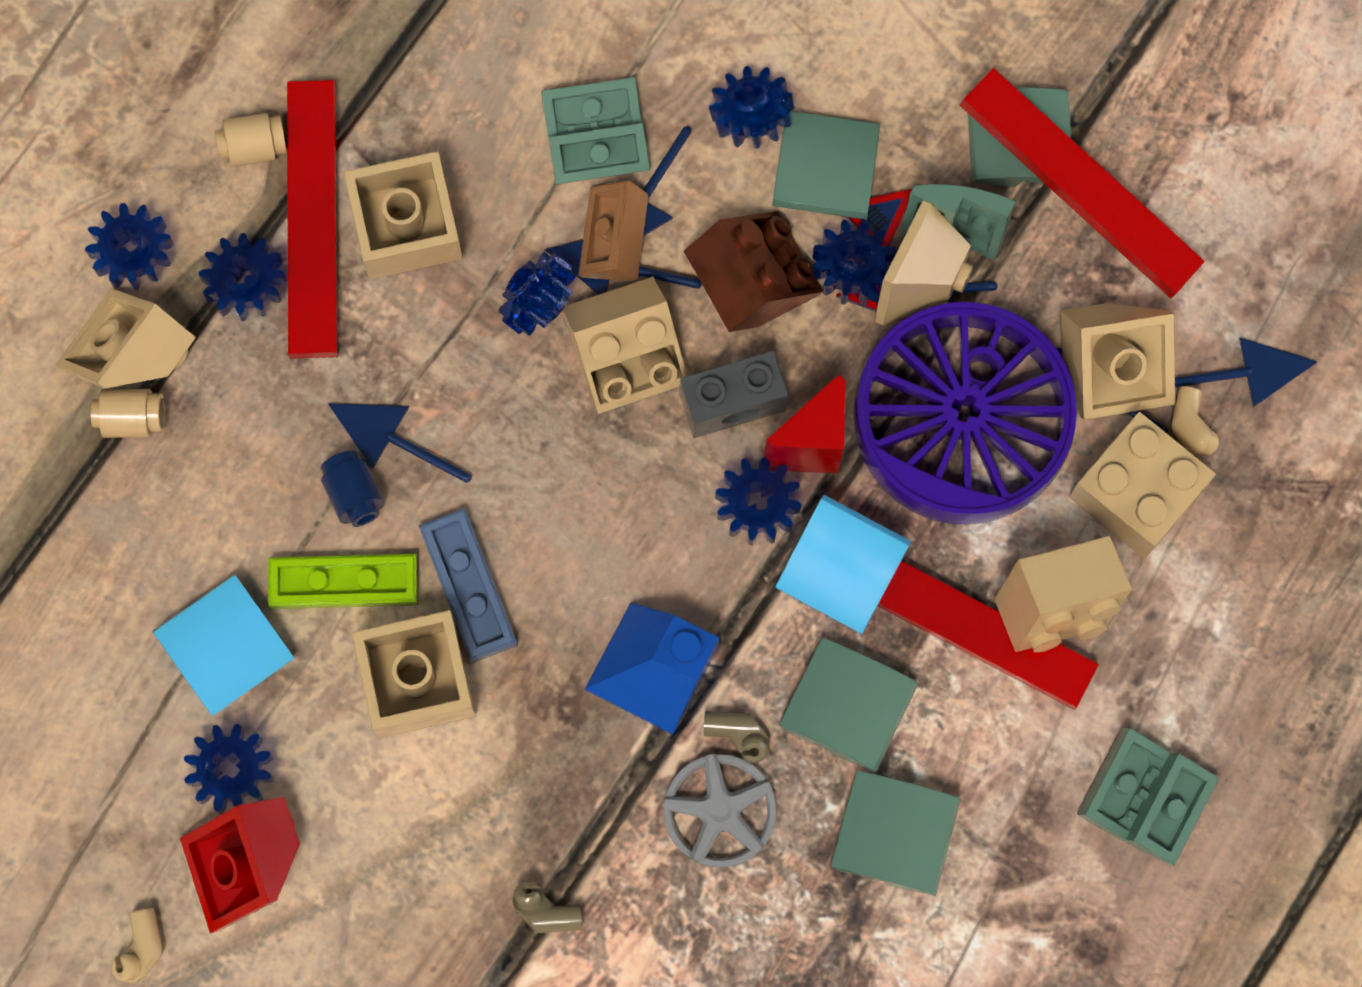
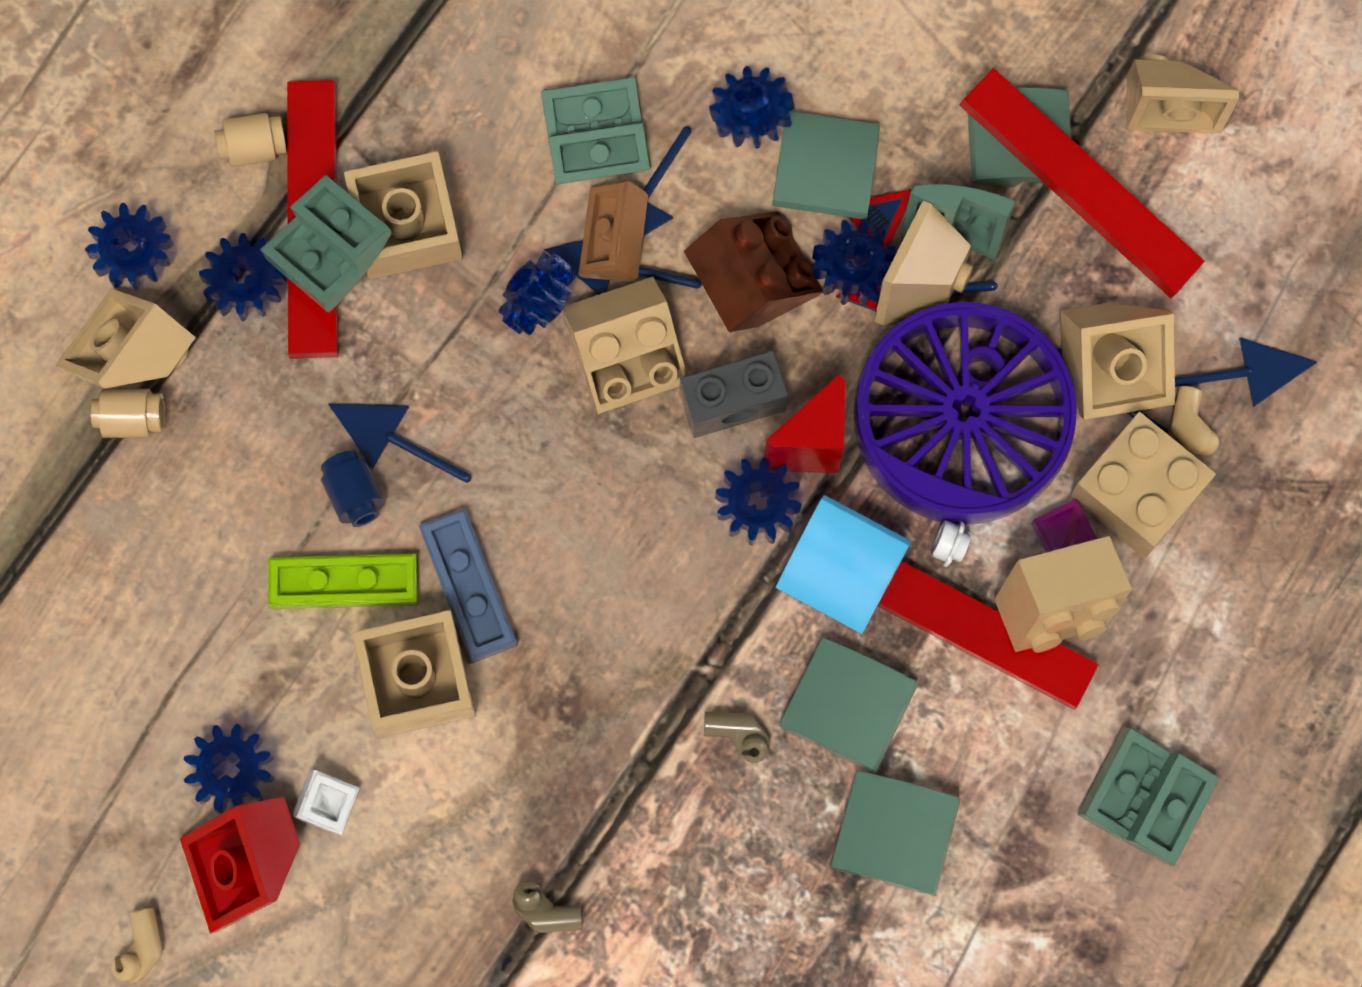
medium azure slope [152,574,295,716] -> none
blue slope [585,603,719,735] -> none
light grey wheel [664,754,776,867] -> none
none -> sand green slope [260,175,392,313]
none -> white tile [292,770,359,835]
none -> white plate [930,520,971,567]
none -> magenta tile [1031,499,1098,552]
none -> tan slope [1127,55,1239,134]

